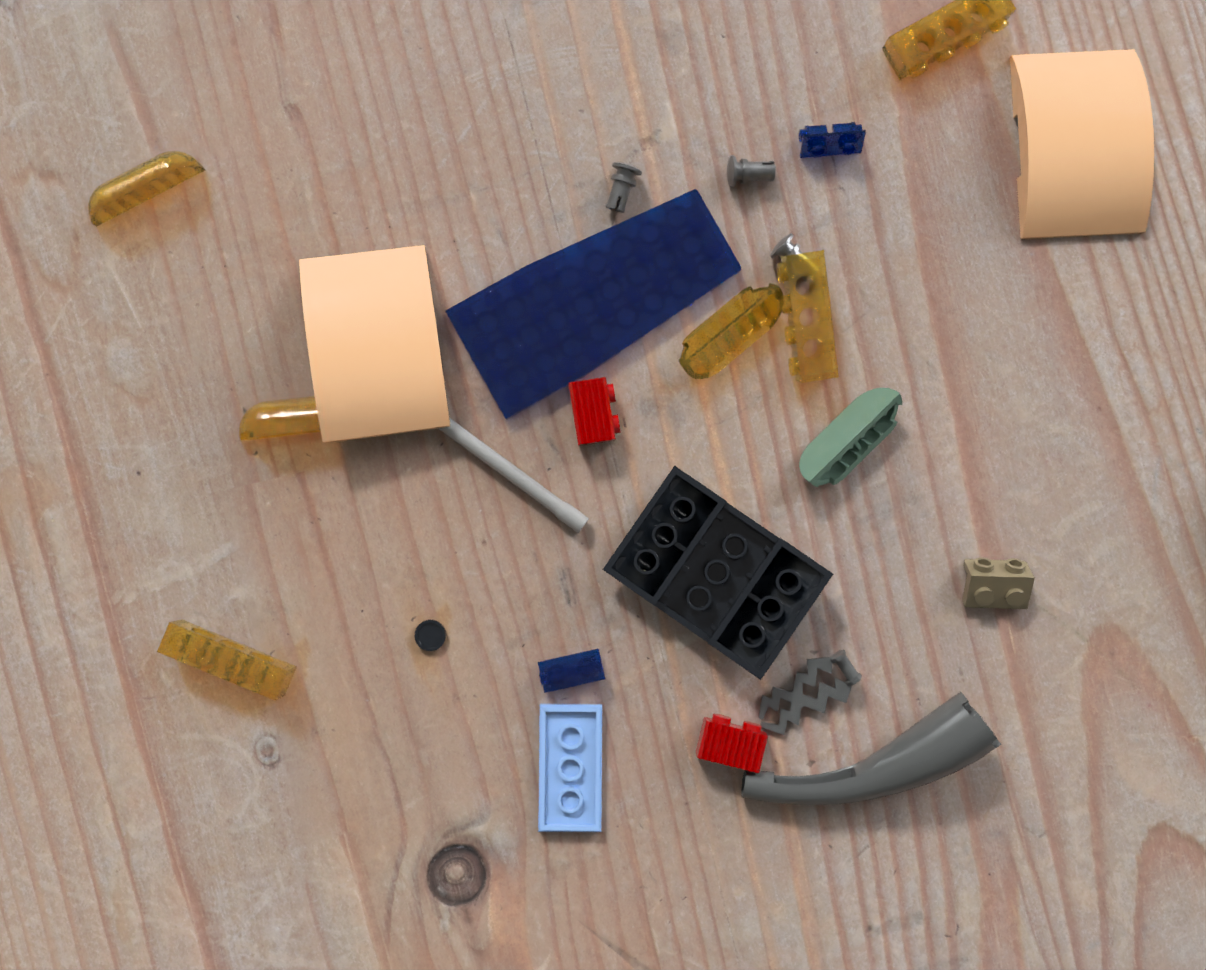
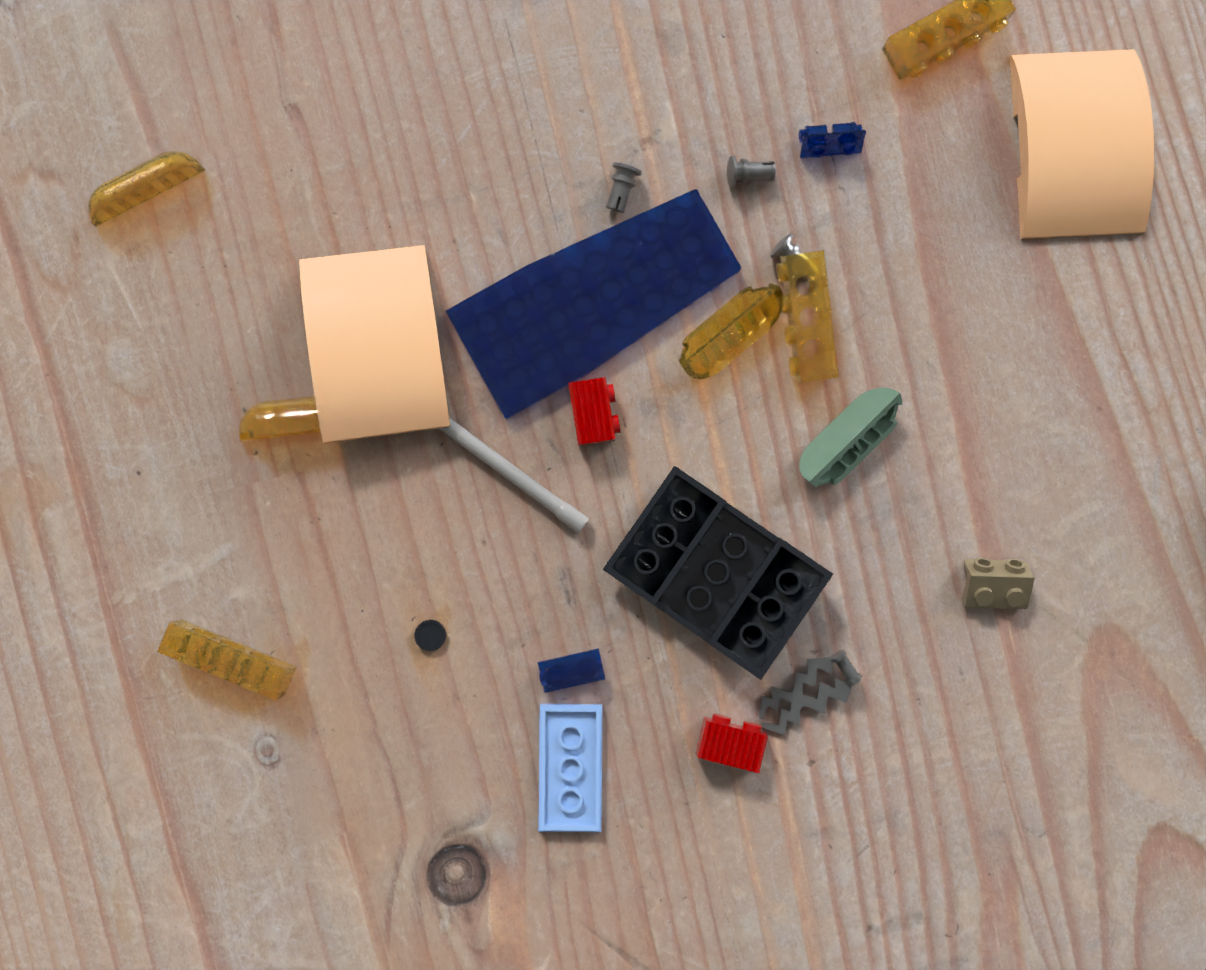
dark grey brick [741,691,1001,805] -> none

